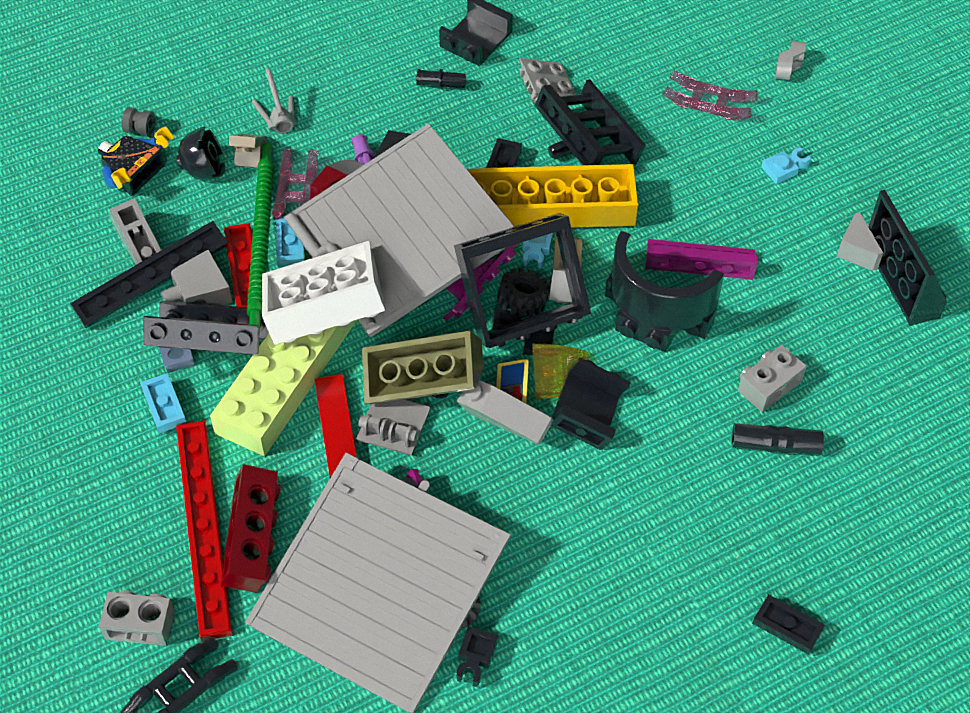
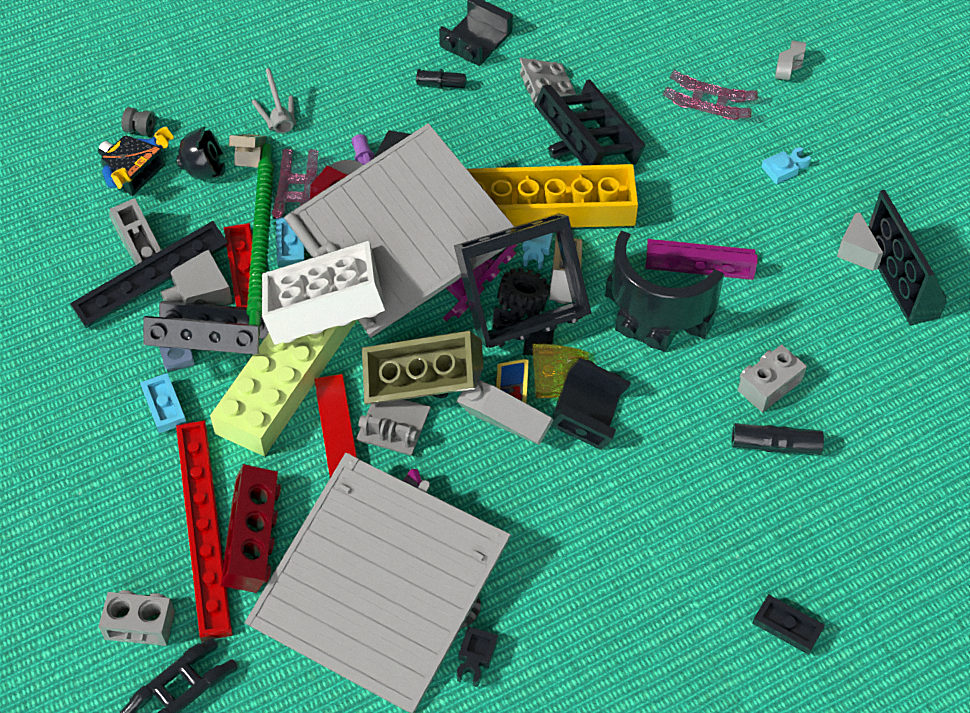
black plate [486,138,522,168] -> none

